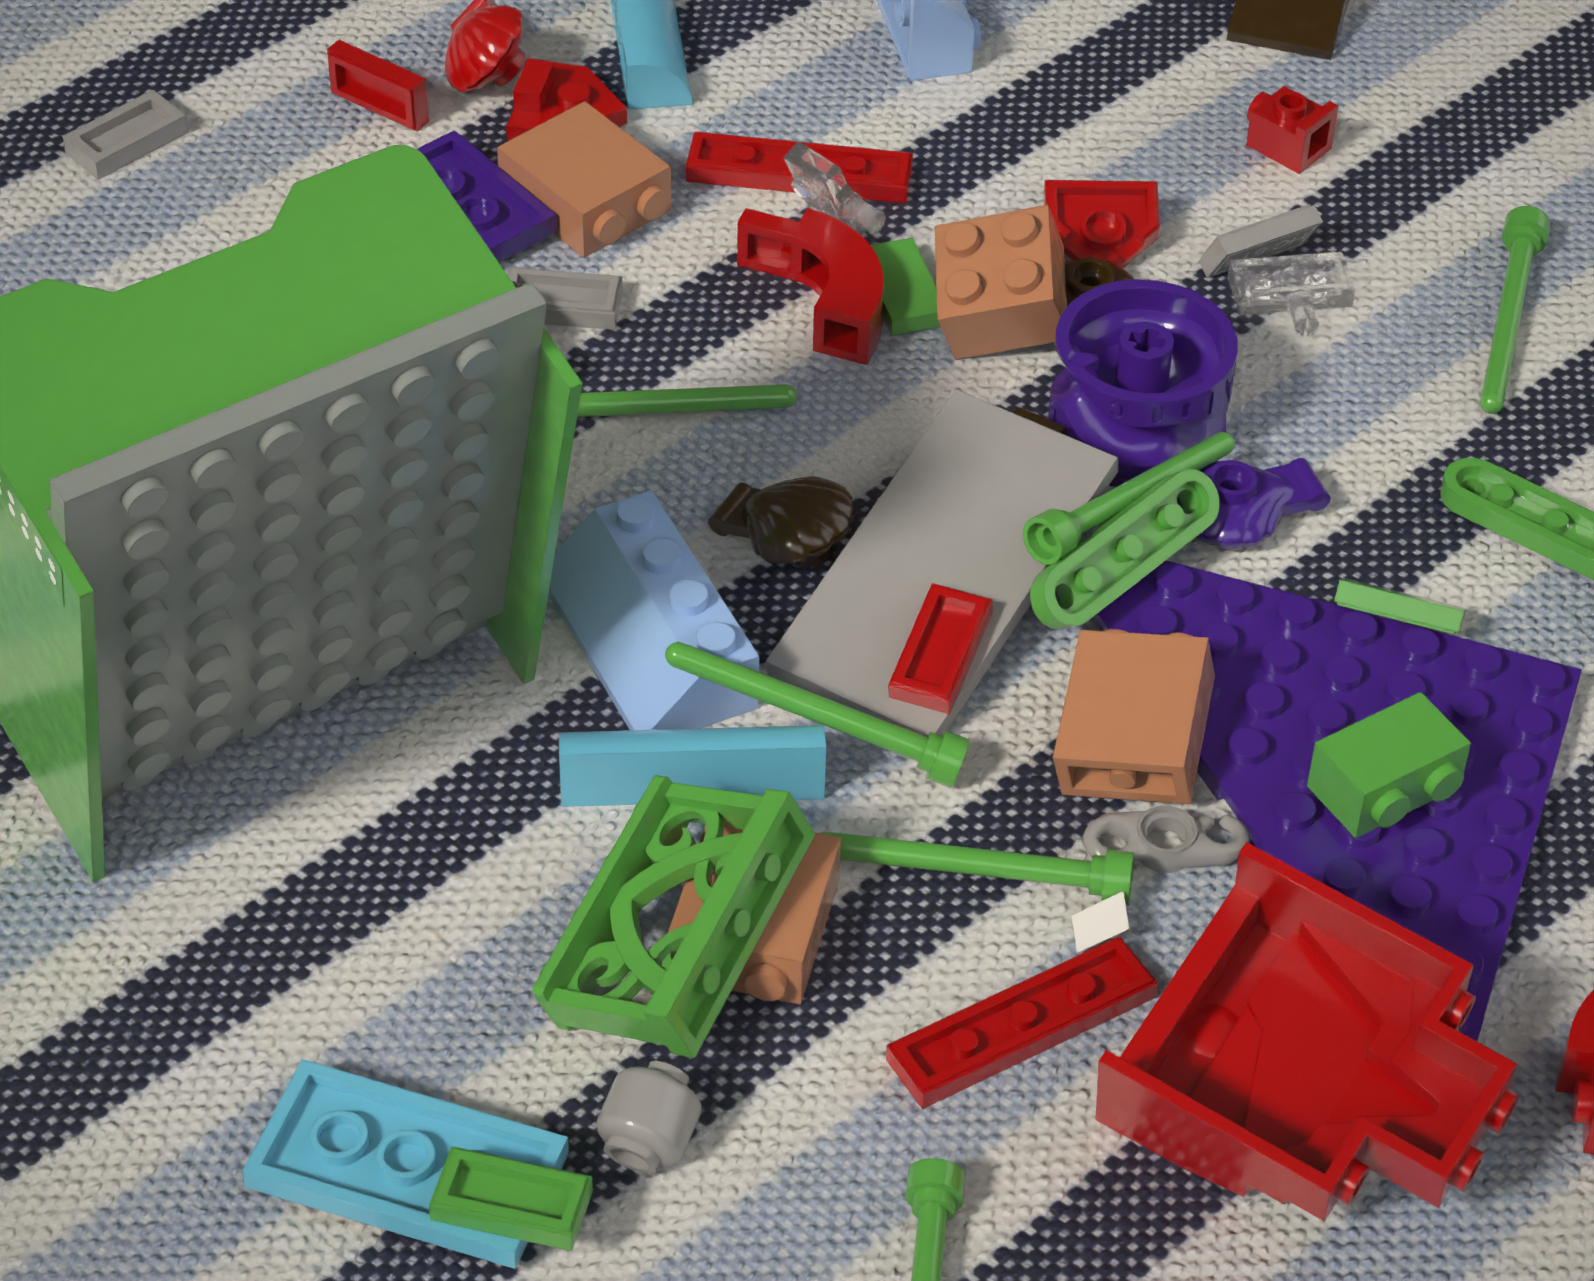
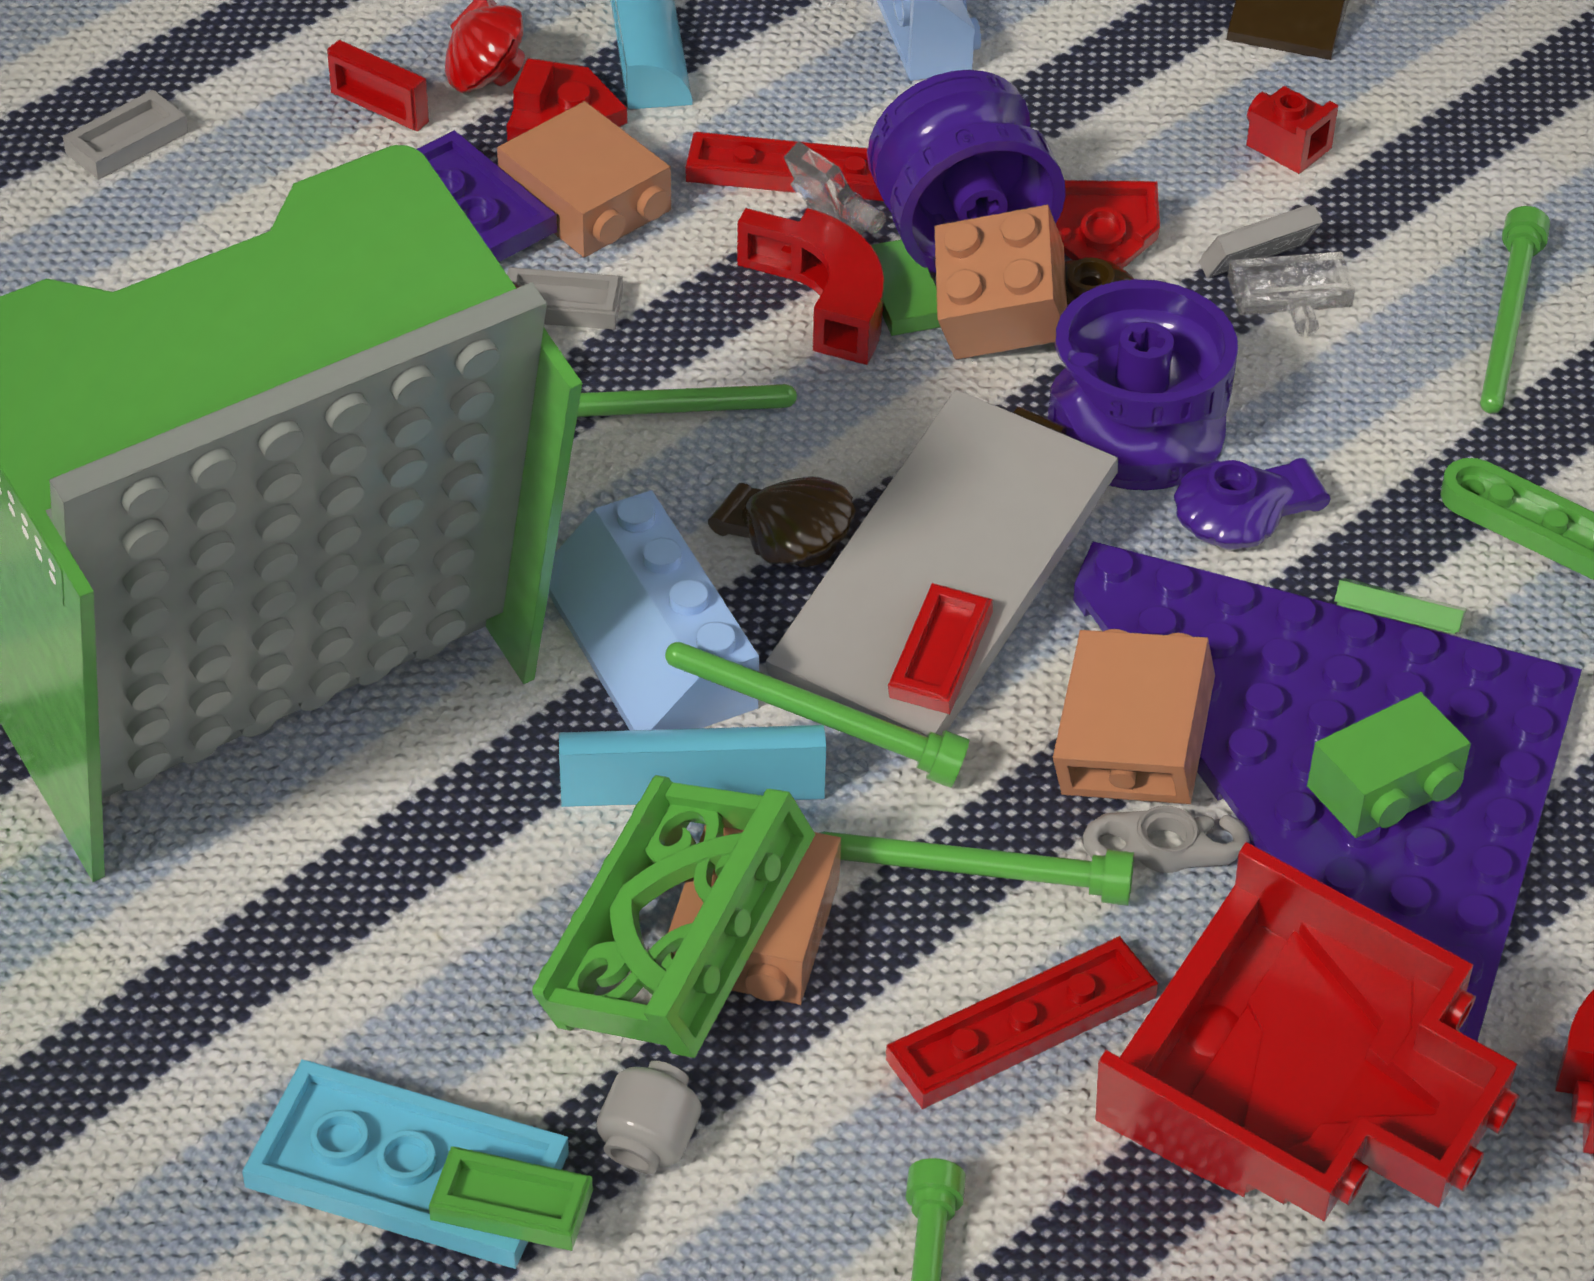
bright green piece [1023,432,1235,565] -> none
bright green plate [1030,469,1220,630] -> none
white sticker [1072,891,1130,953] -> none
none -> dark purple piece [867,70,1066,273]

